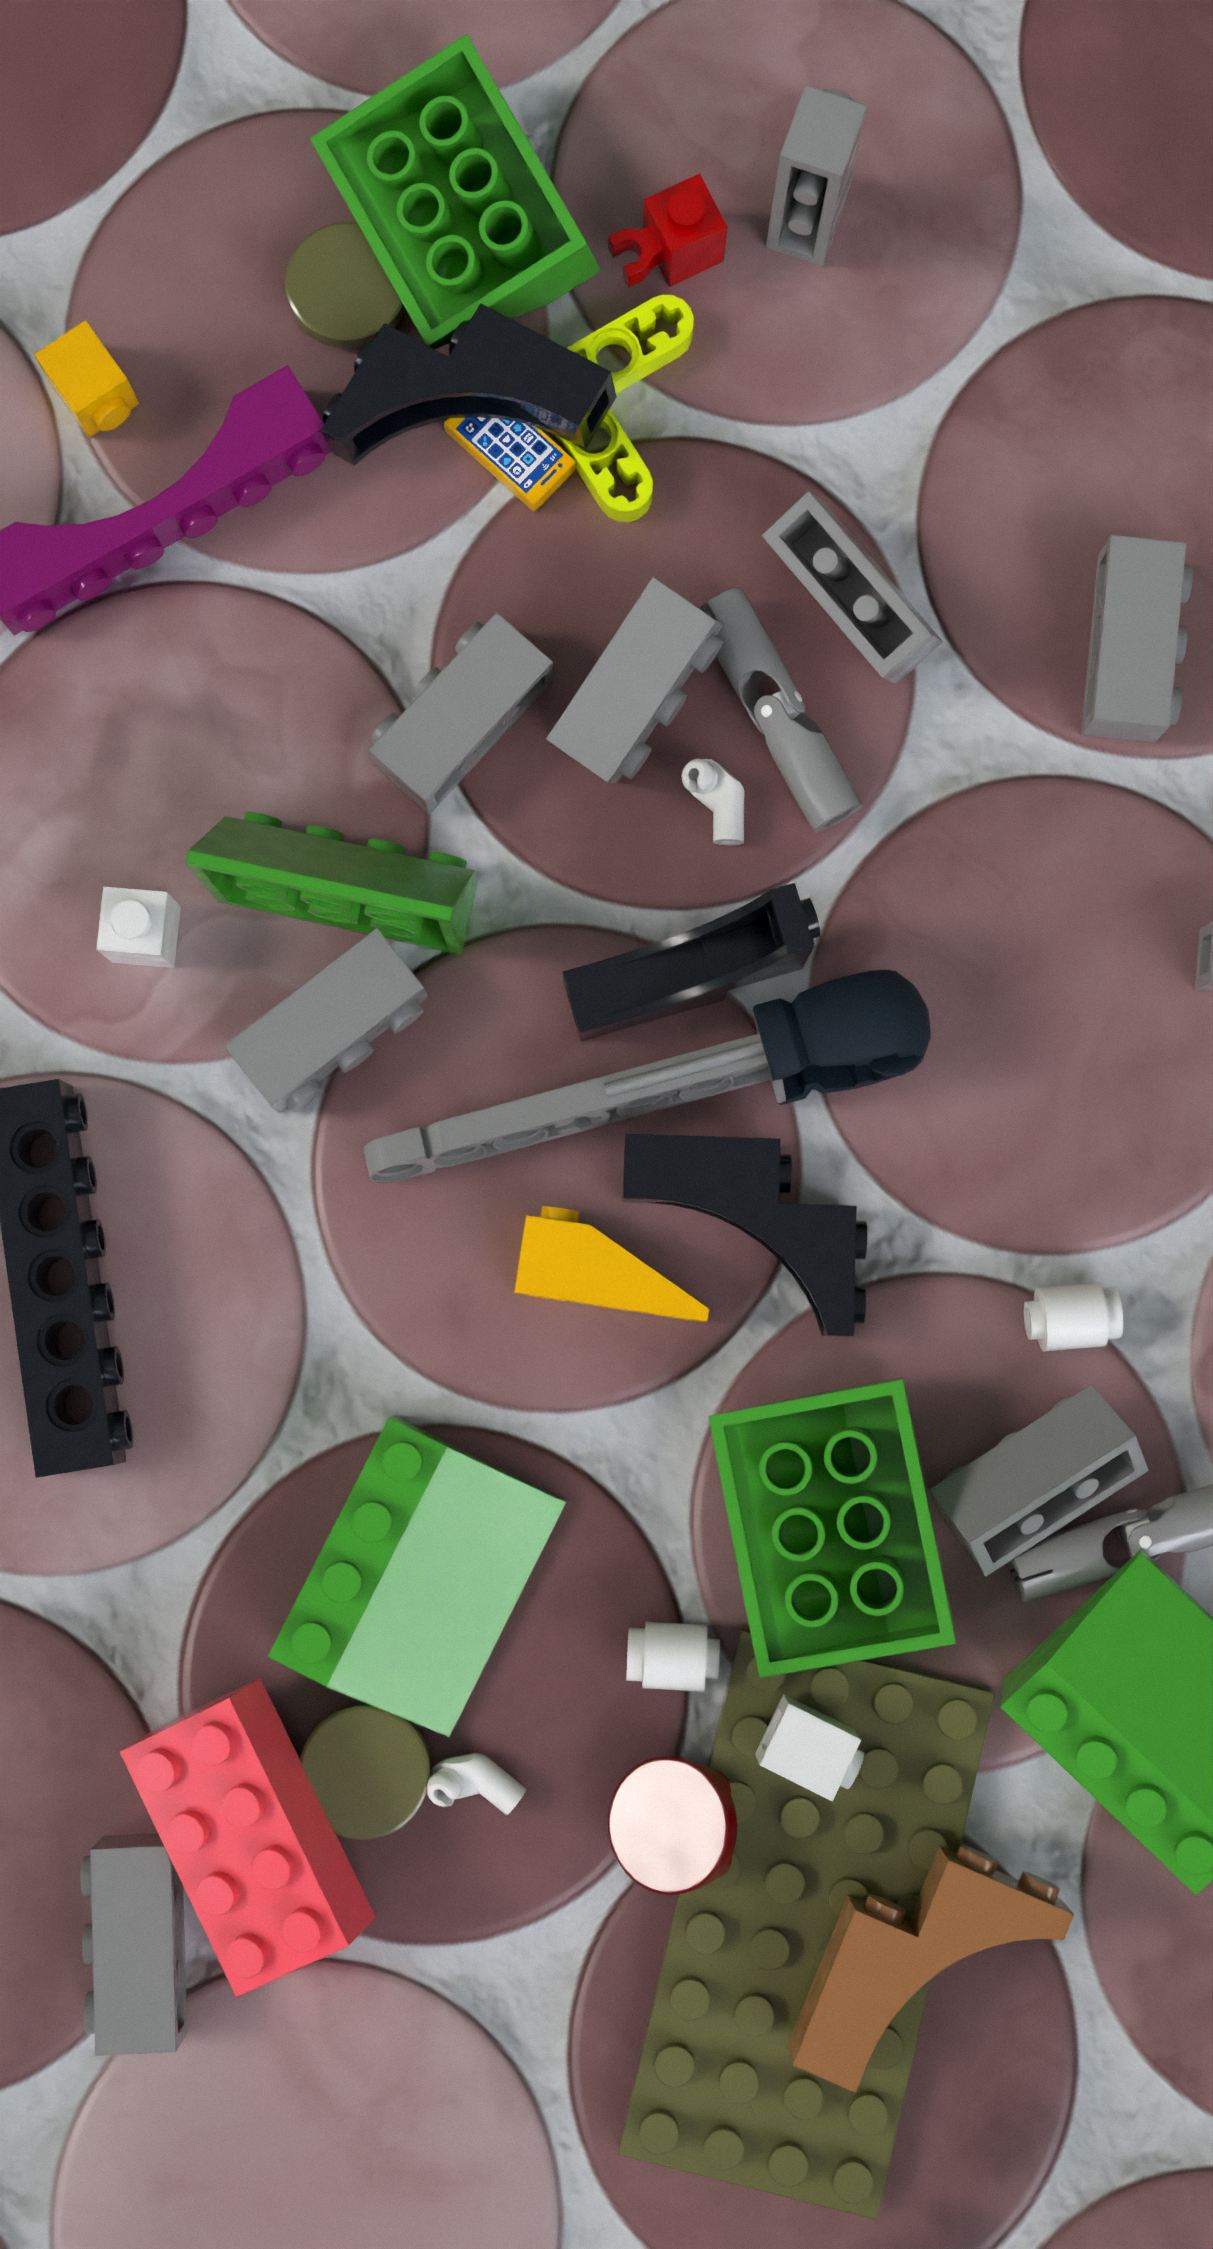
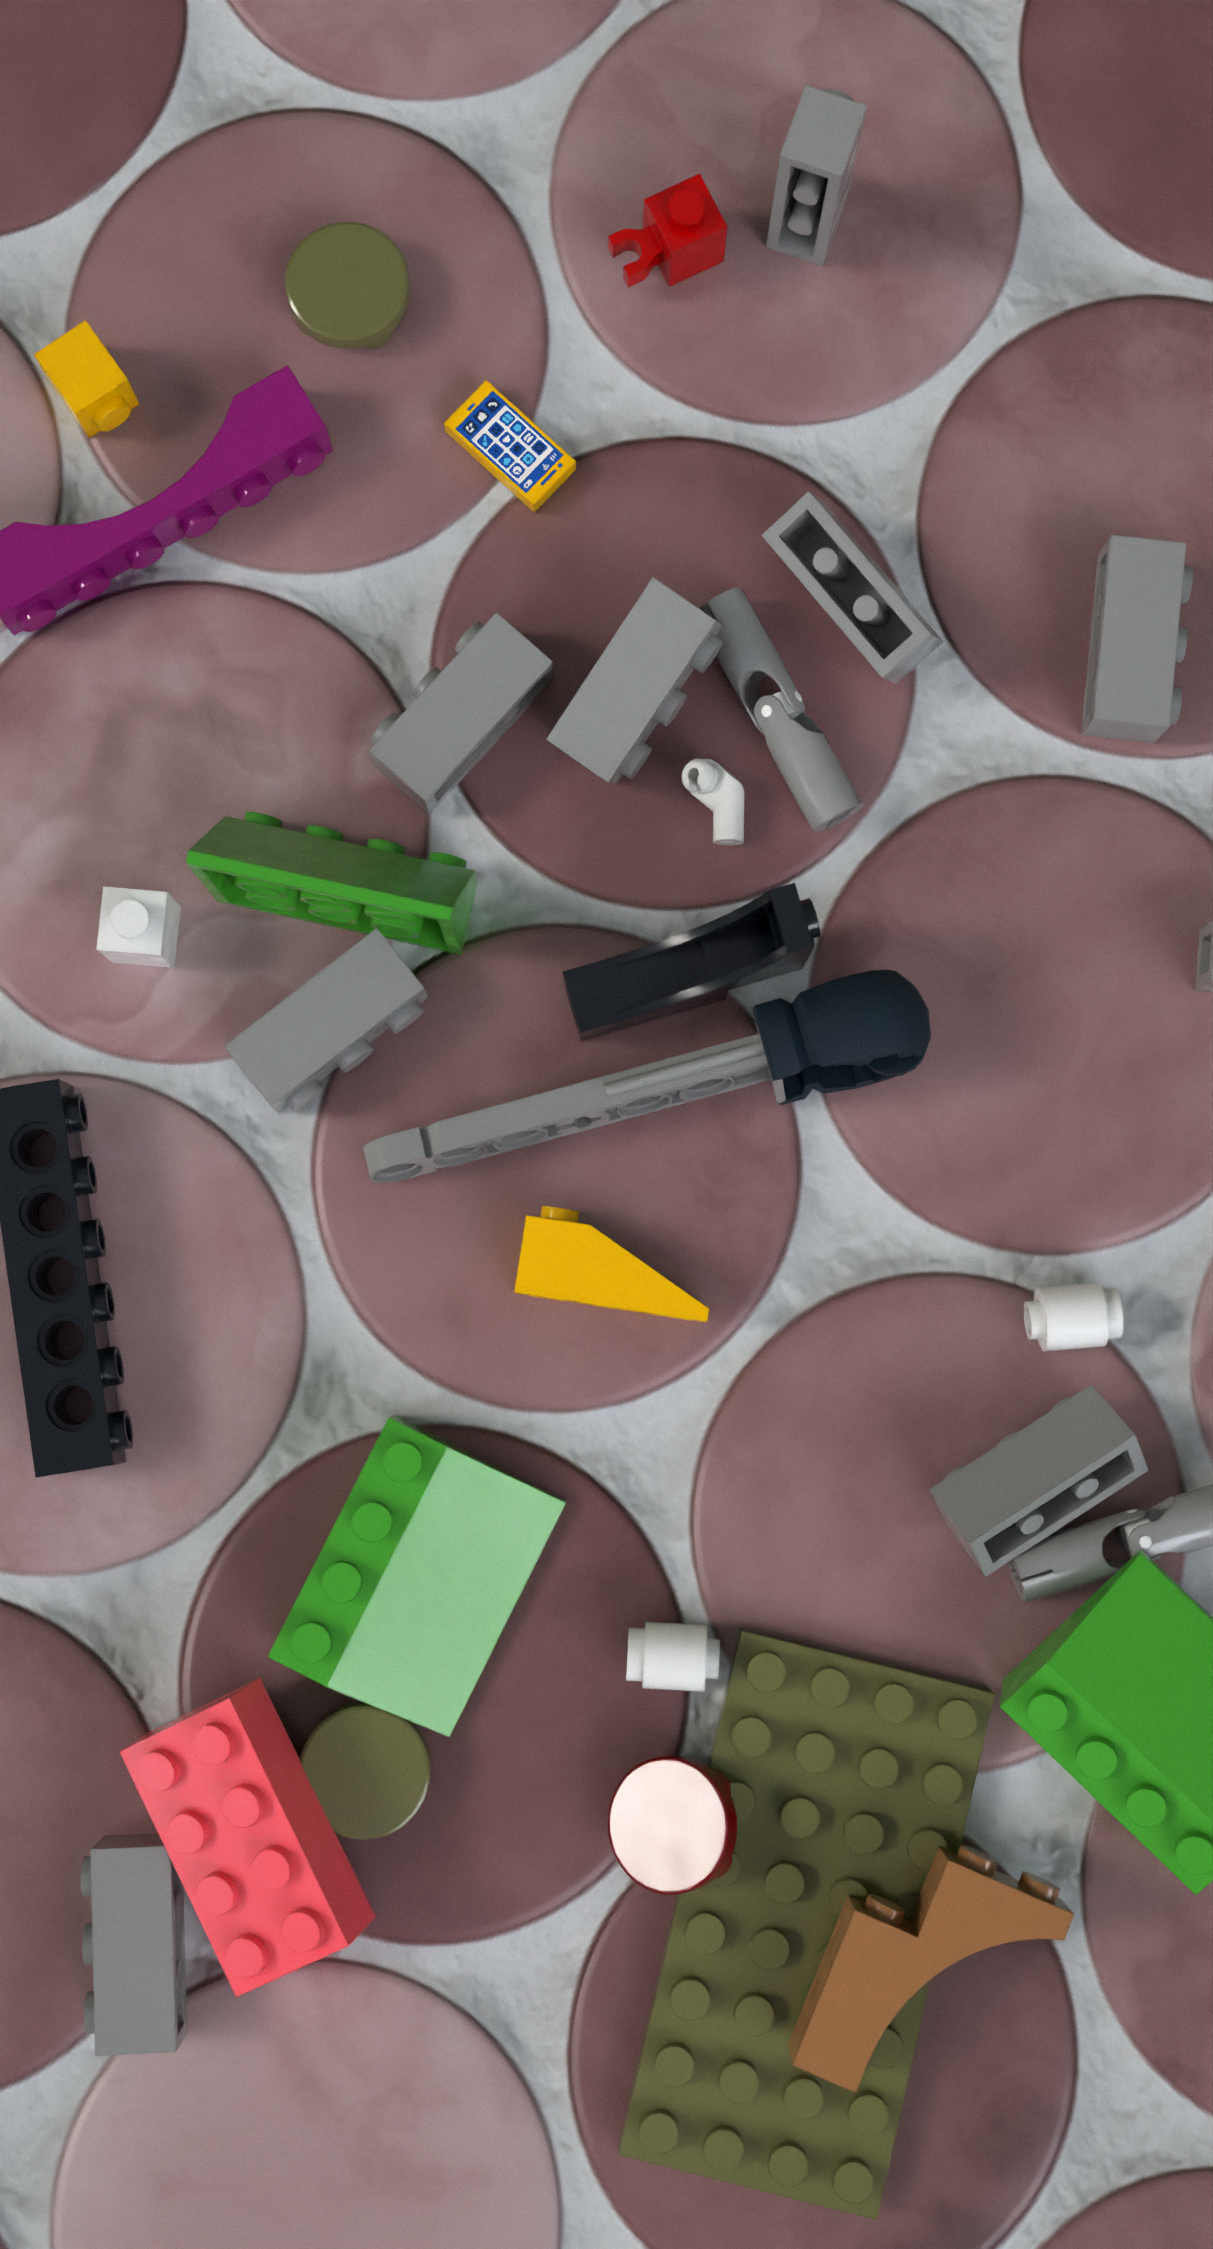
bright green slope [310,33,601,349] -> none
black arch [321,303,617,466] -> none
white arm [427,1753,527,1815] -> none
neon yellow beam [554,295,694,523] -> none
black arch [623,1134,867,1336] -> none
bright green slope [708,1377,956,1678] -> none
white brick [755,1694,864,1802] -> none

